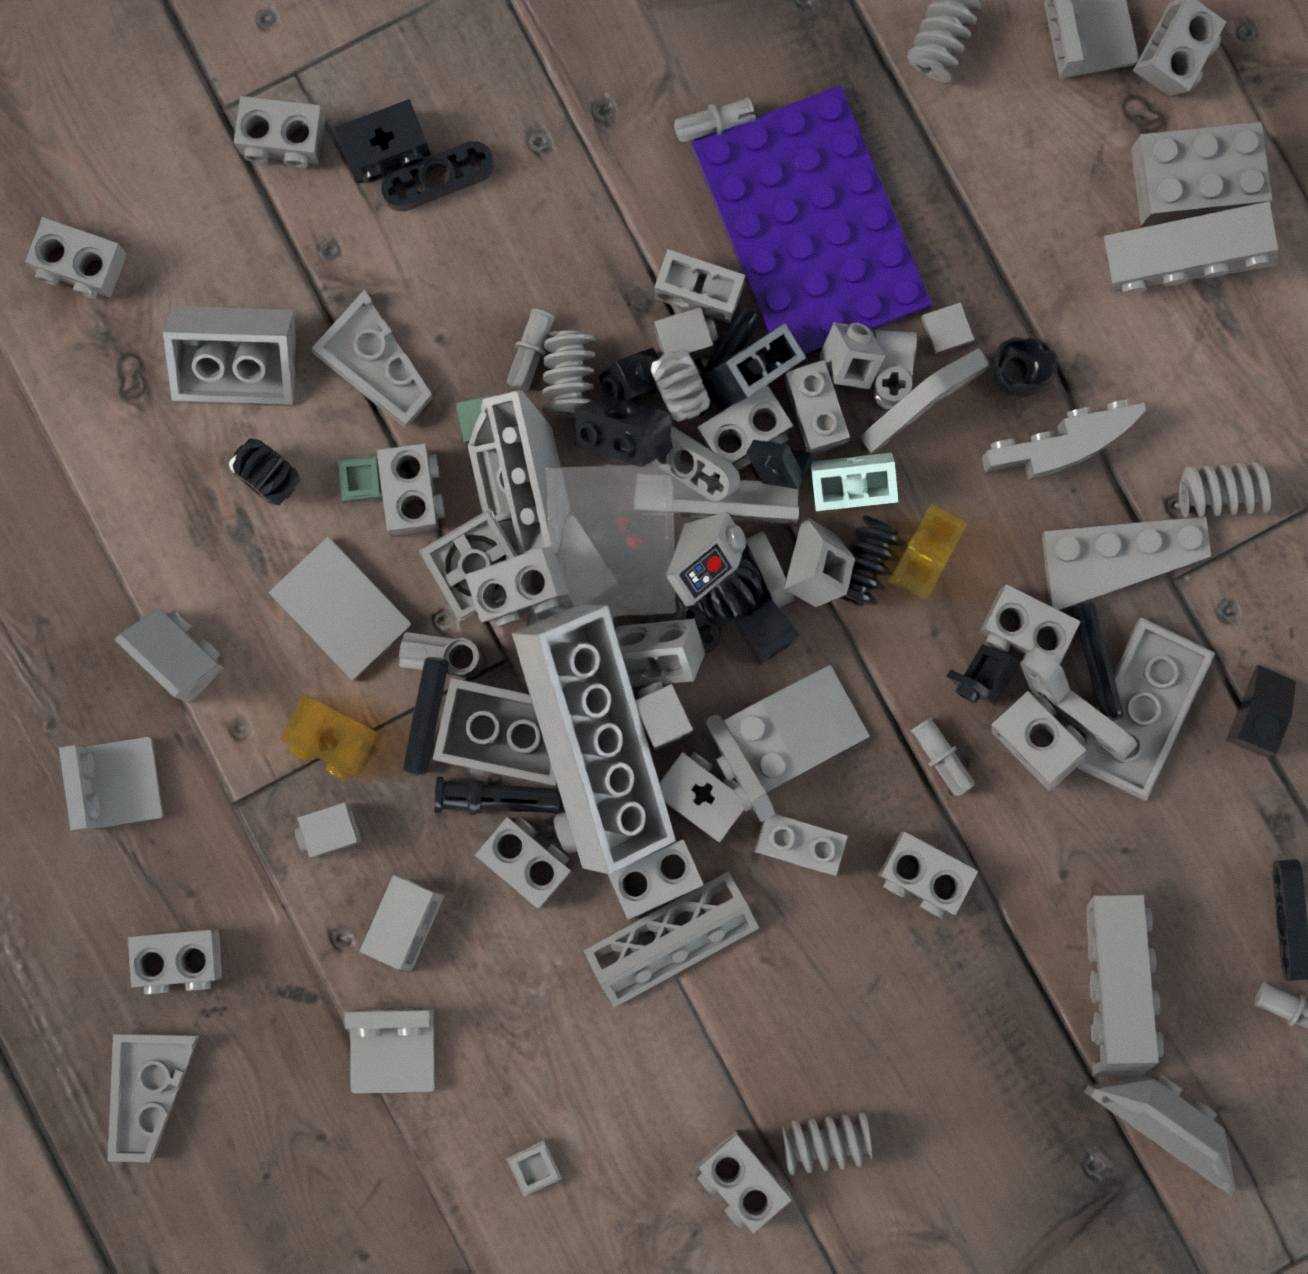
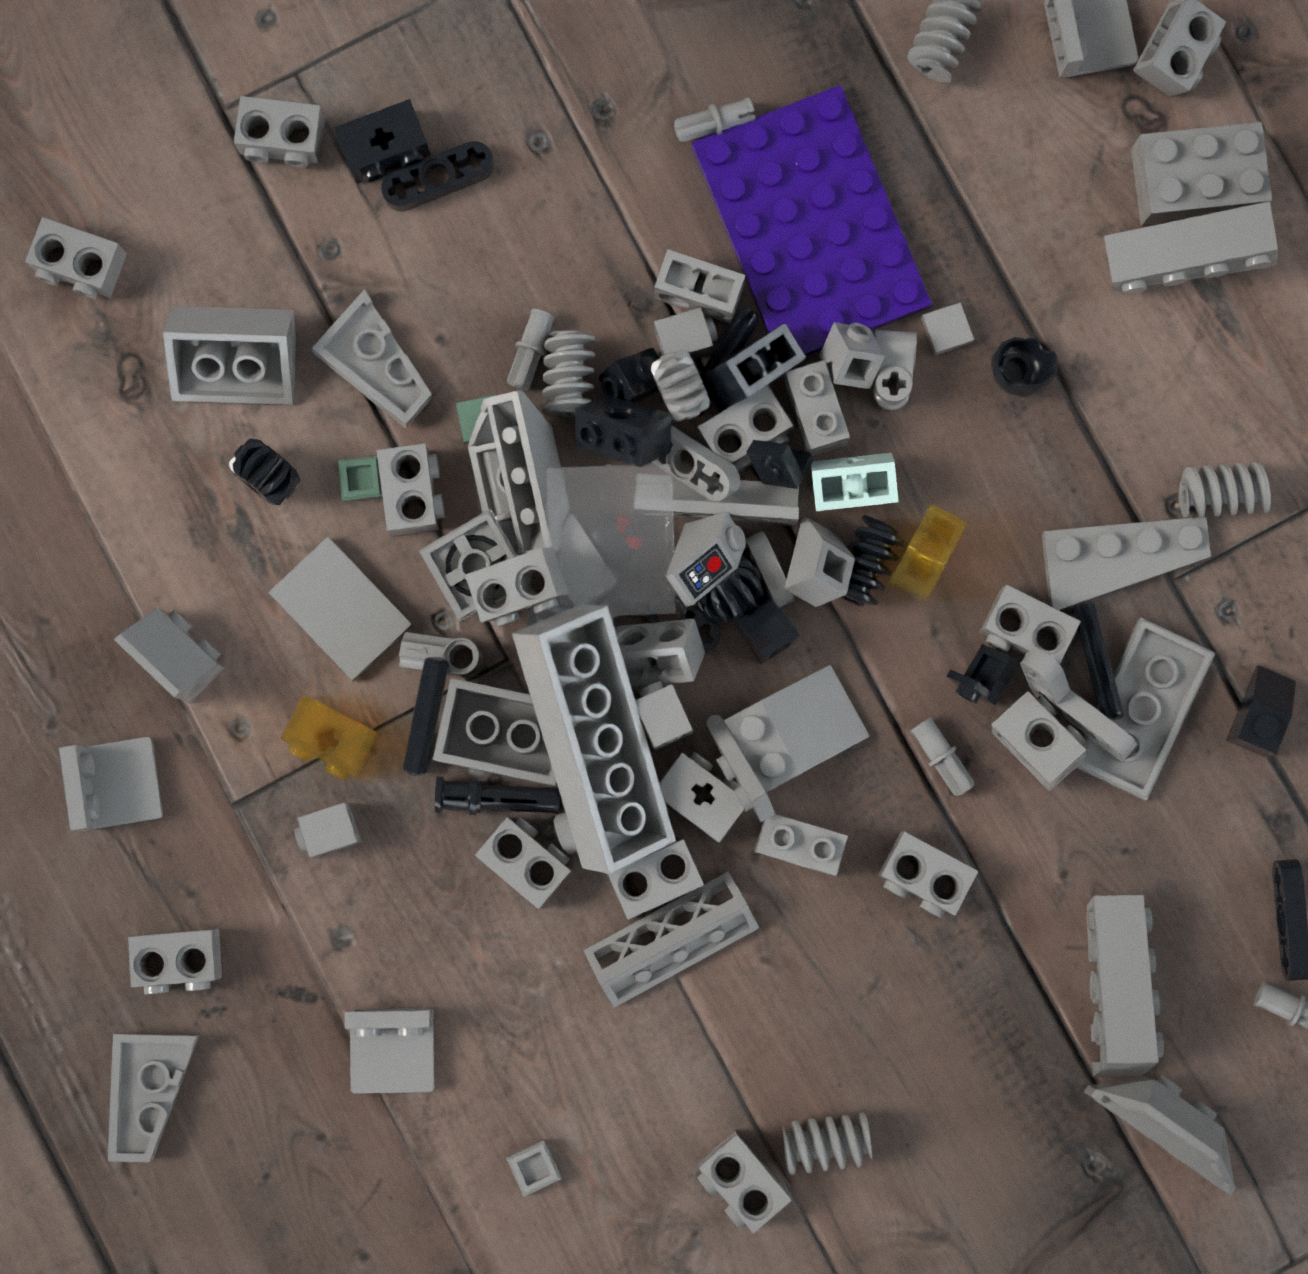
light grey hinge [360,875,445,972] -> none
light grey beam [859,348,991,454] -> none
light grey slope [982,399,1146,481] -> none

